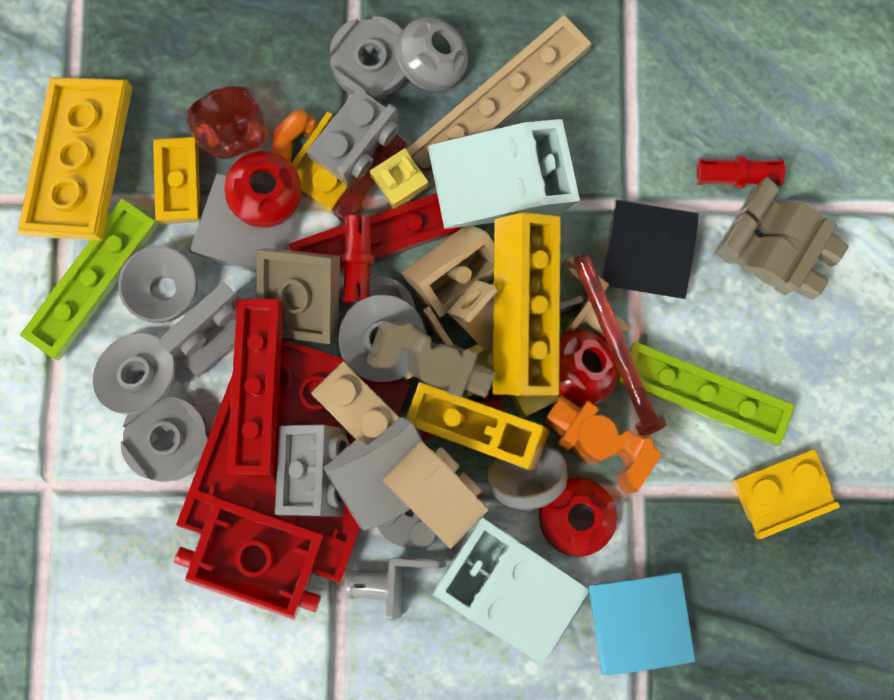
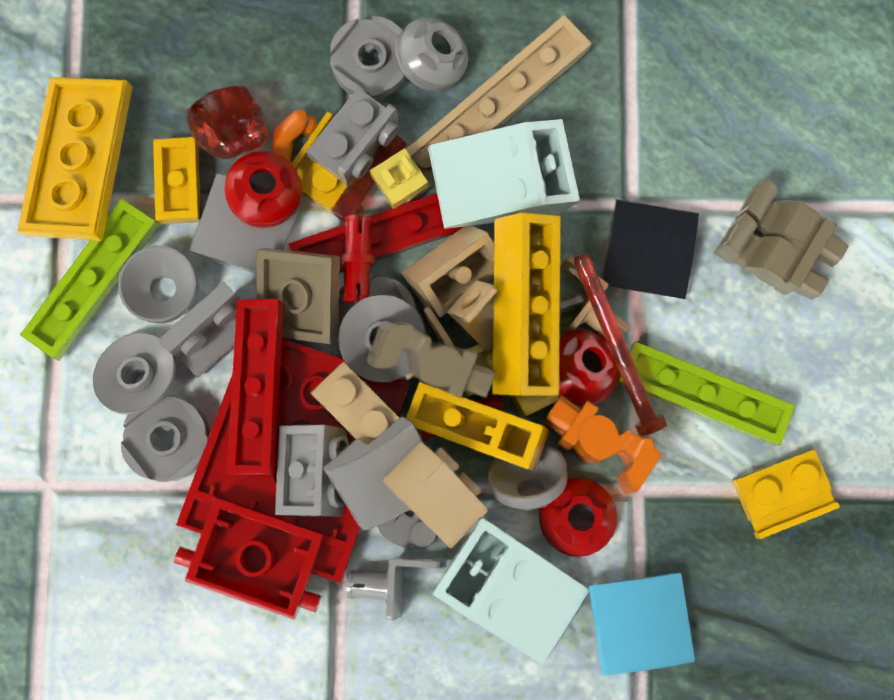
red pin [696,155,785,189] -> none

